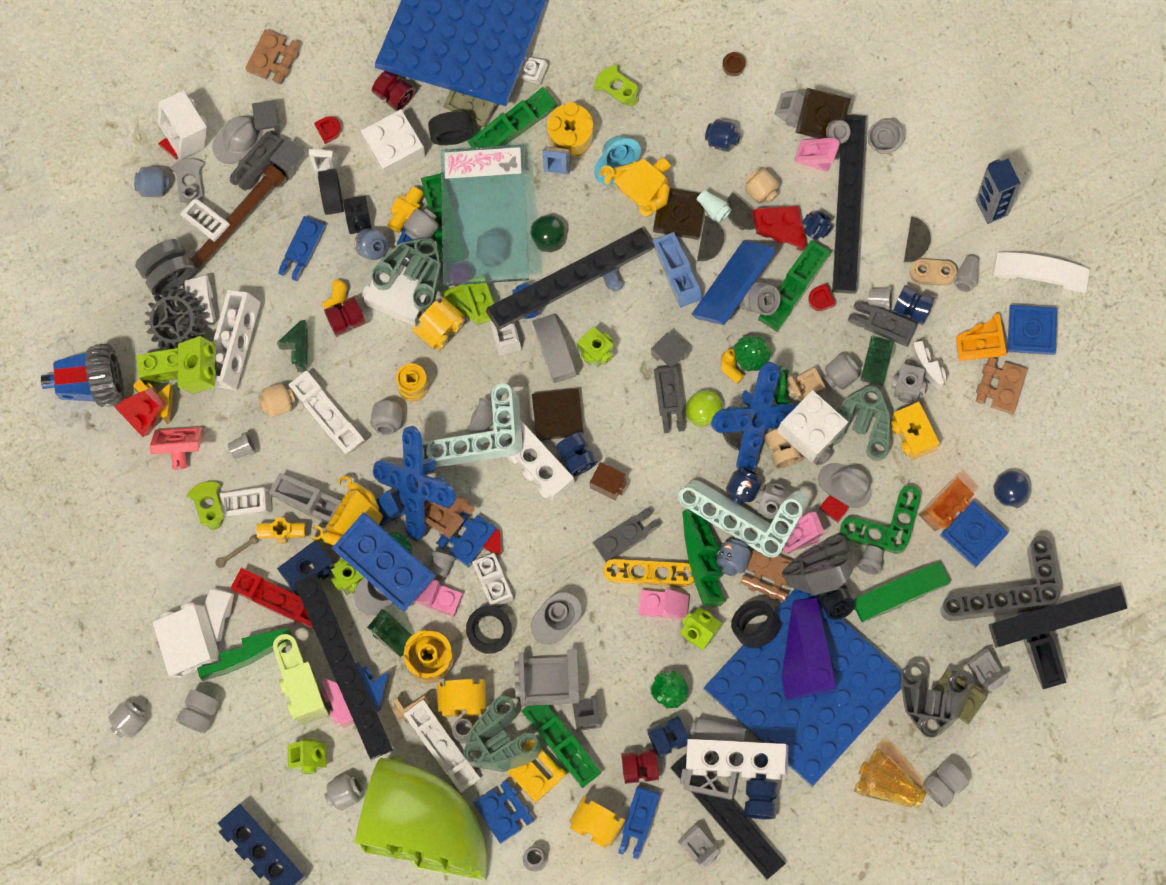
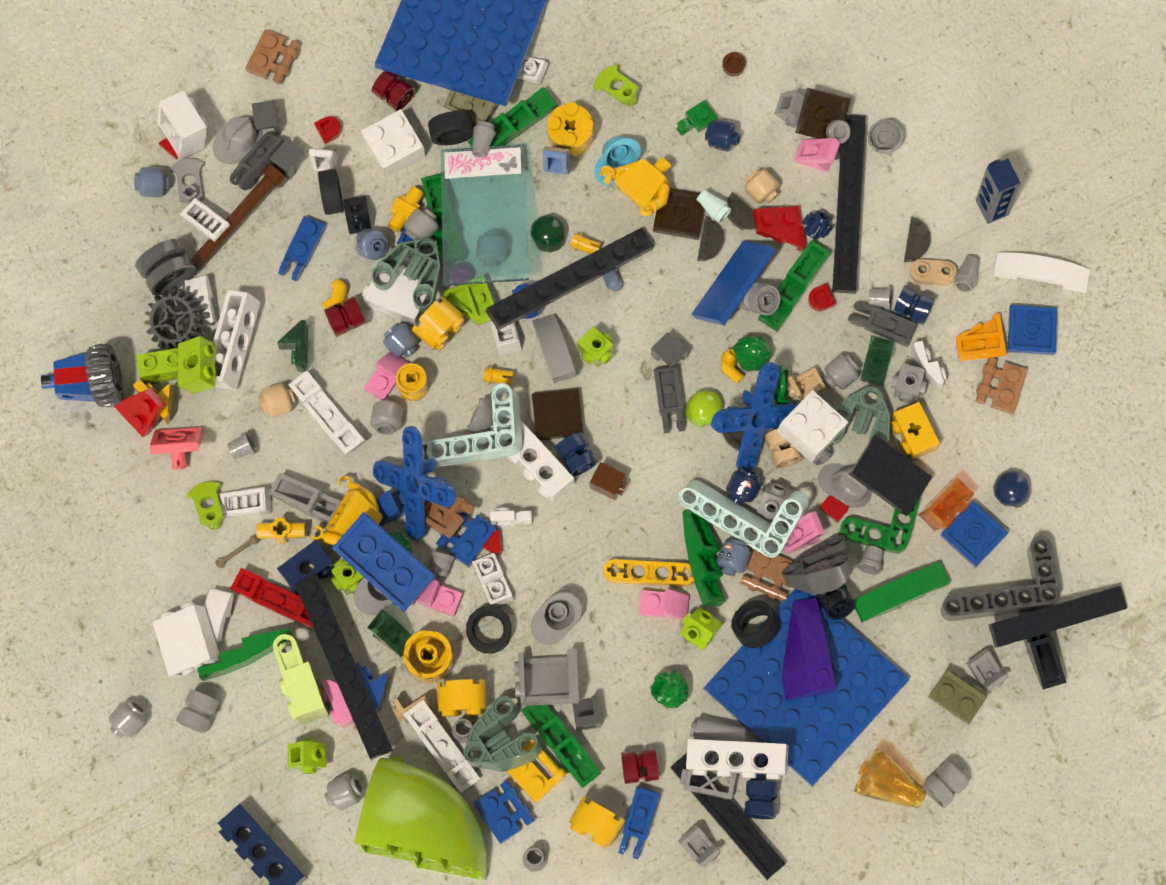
dark grey hinge [593,508,661,563] -> none
dark blue wheel [647,715,689,758] -> none
medium blue slope [652,232,702,308] -> none
dark grey connector [901,663,974,738] -> none
none -> bright pink slope [364,352,409,400]
none -> sand blue head [383,322,418,358]
none -> light grey cone [472,121,496,158]
none -> yellow pin [483,366,513,386]
none -> white plate [490,508,532,527]
none -> yellow pin [570,233,601,254]
none -> green plate [676,100,718,136]
none -> black tile [849,435,932,516]

